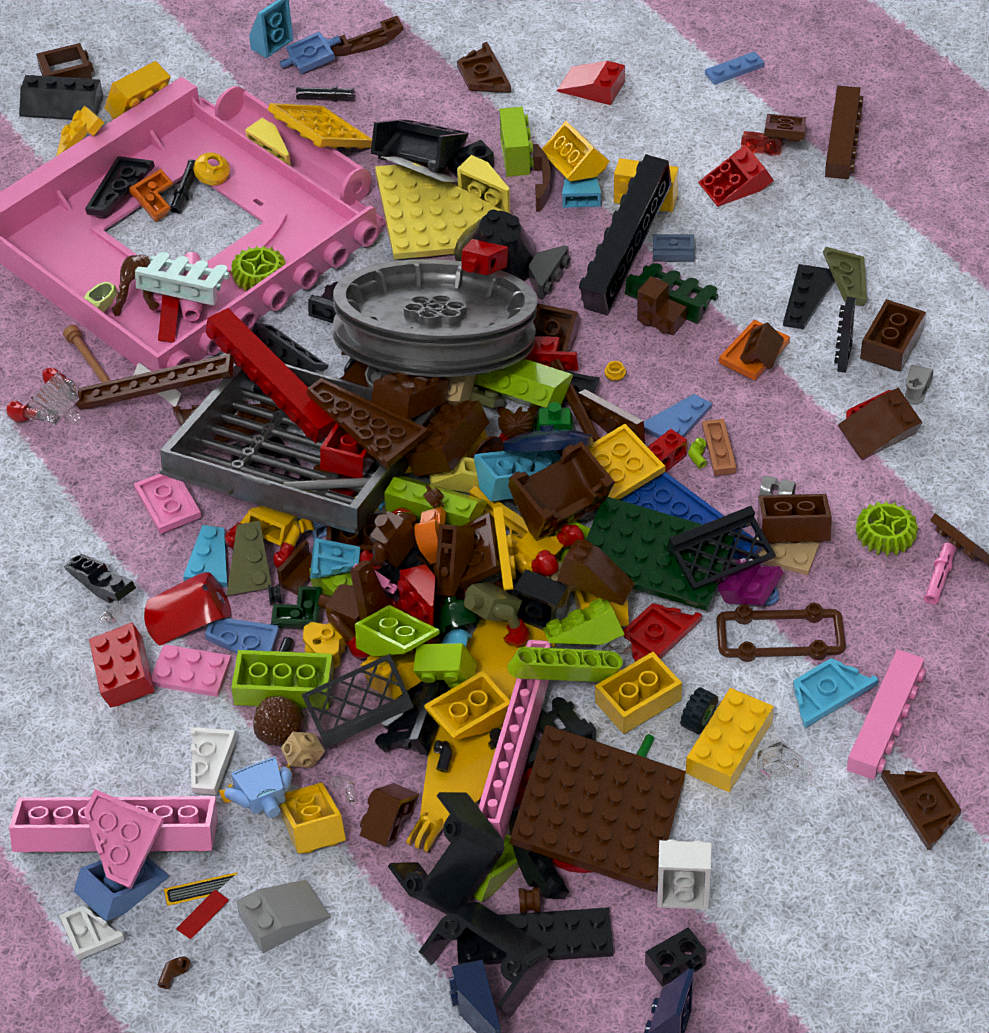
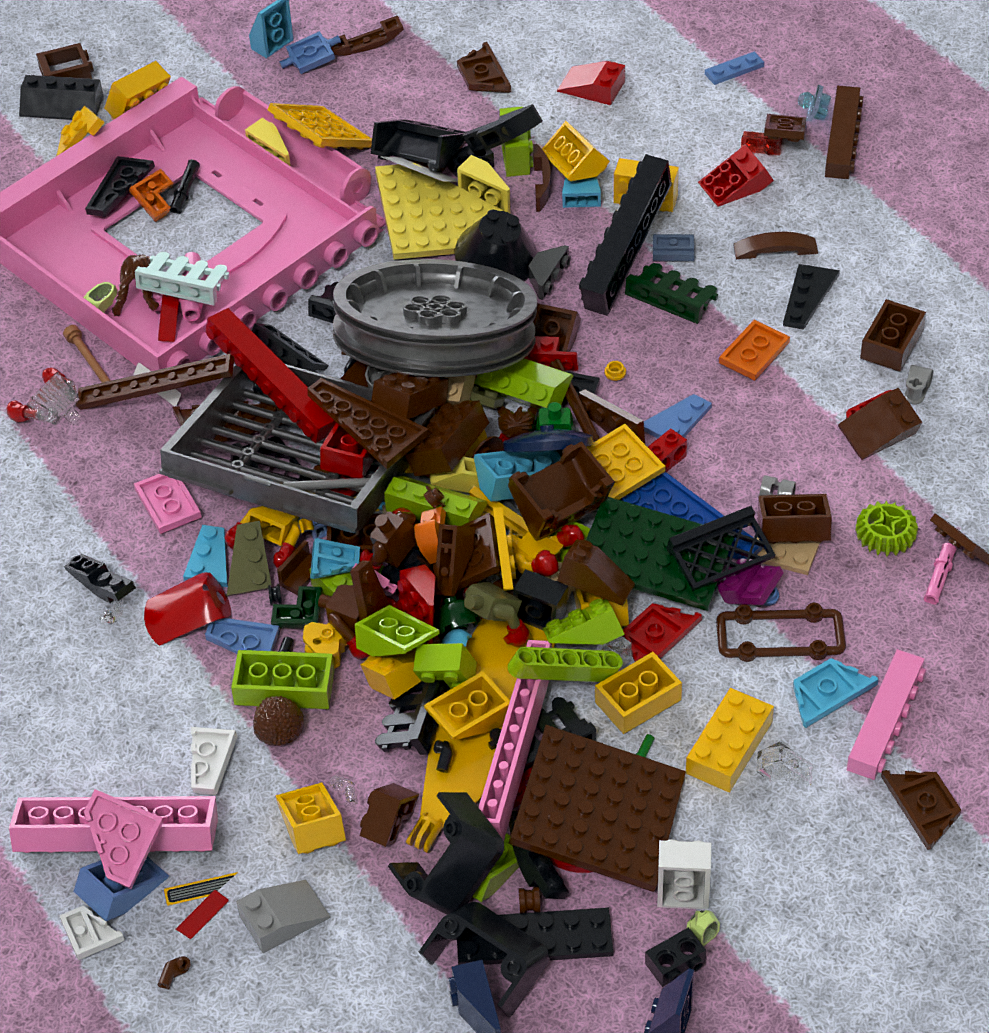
brick [89,622,155,708] -> none
bright pink plate [151,644,232,697] -> none
yellow piece [193,152,230,186] -> none
light blue torso [218,756,292,818] -> none
lime gear [231,245,286,292] -> none
tan brick [281,732,325,768] -> none
black pin [296,86,355,102] -> none
black fence [301,654,414,748] -> none
red torso [461,239,508,275] -> none
reddish brown brick [637,276,687,336] -> none
black wheel [680,687,718,734] -> none
lime arm [688,438,707,469] -> none
nougat plate [702,419,736,476] -> none
reddish brown panel [740,322,784,369] -> none
olive wing [823,247,867,306] -> none
black wing [834,297,856,373] -> none
none -> black slope [463,104,543,153]
none -> yellowish green rock [687,910,720,946]
none -> reddish brown slope [733,232,818,260]
none -> clear light blue hips [798,85,831,121]

